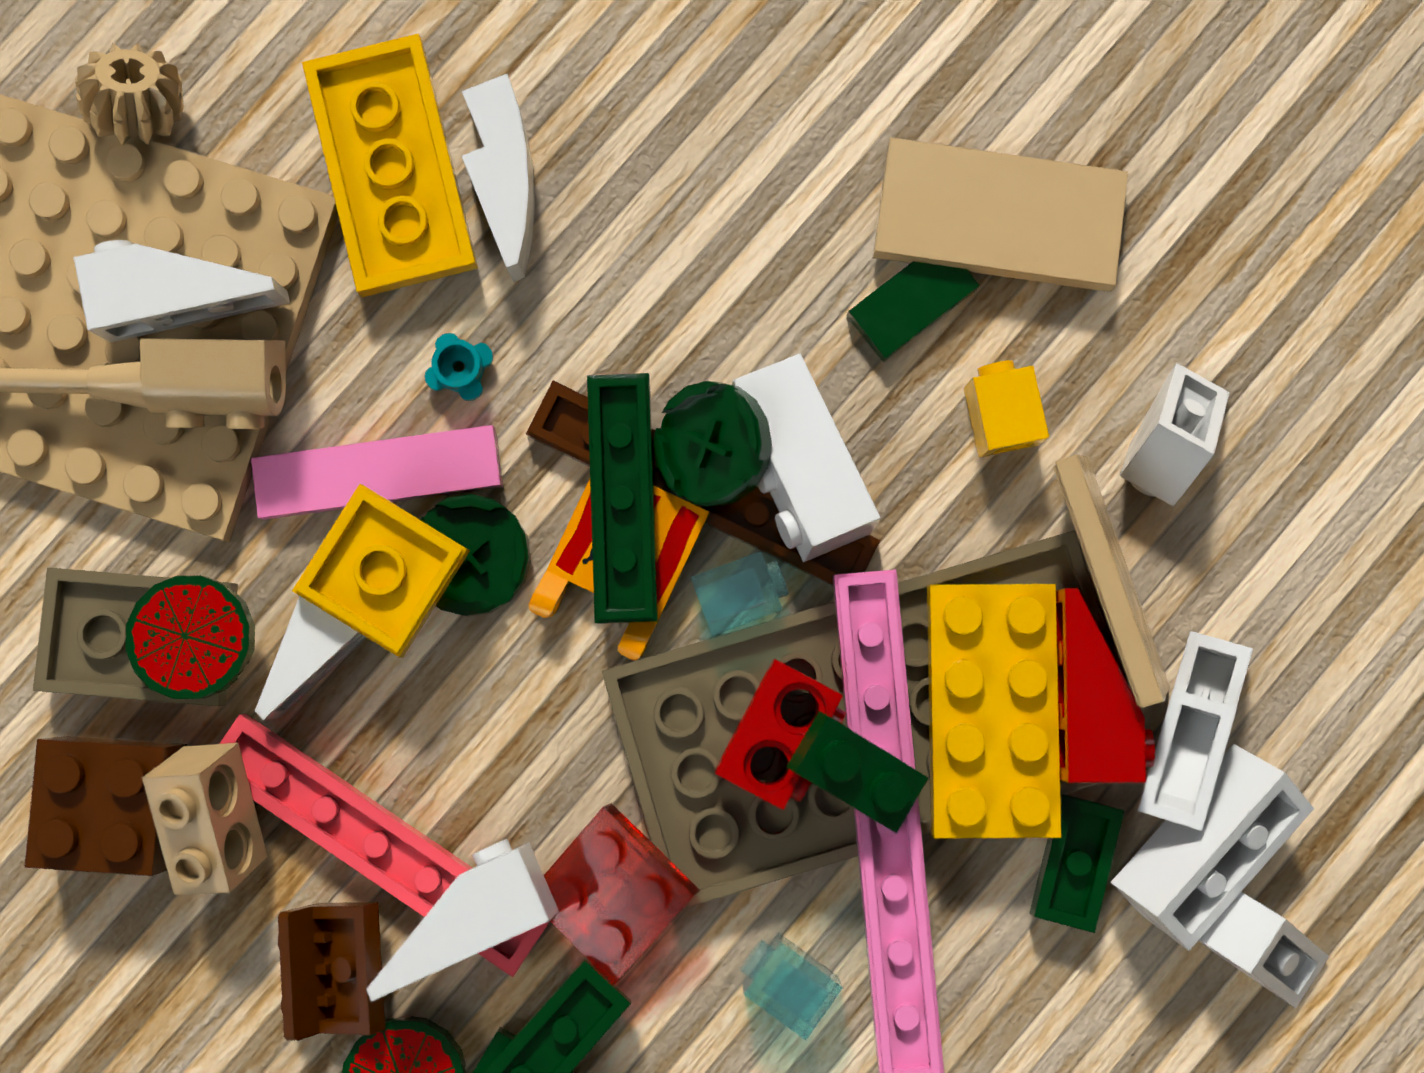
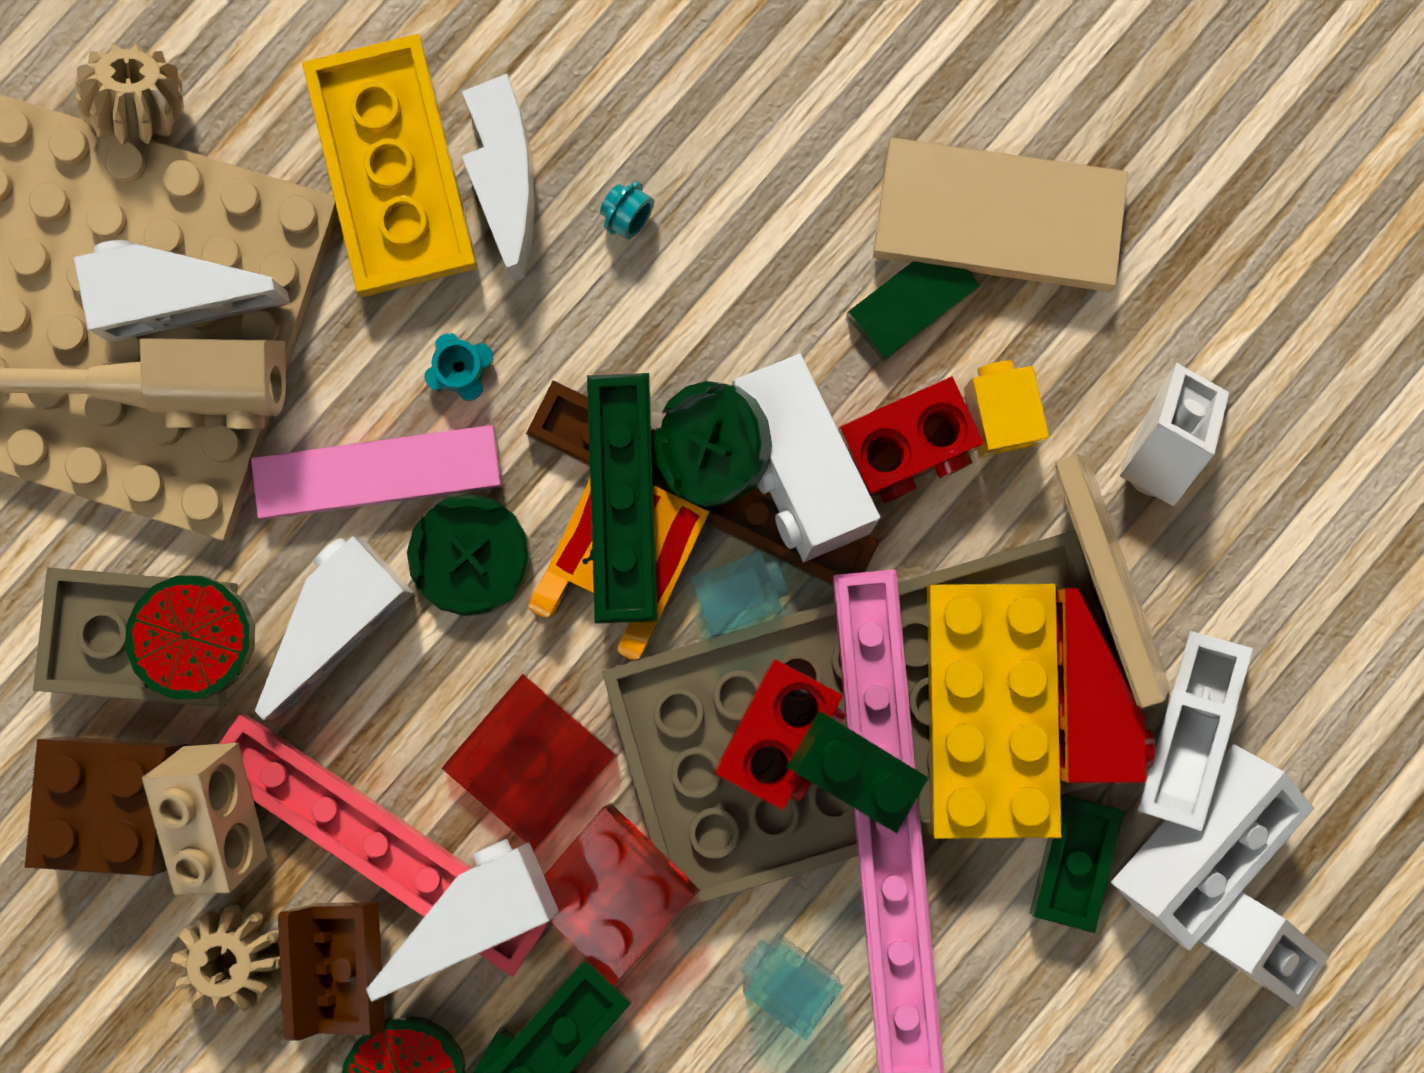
yellow tile [292,483,470,658] -> none
none -> tan gear [170,905,280,1016]
none -> clear red plate [441,674,617,850]
none -> teal plate [600,181,654,240]
none -> red brick [838,376,984,504]

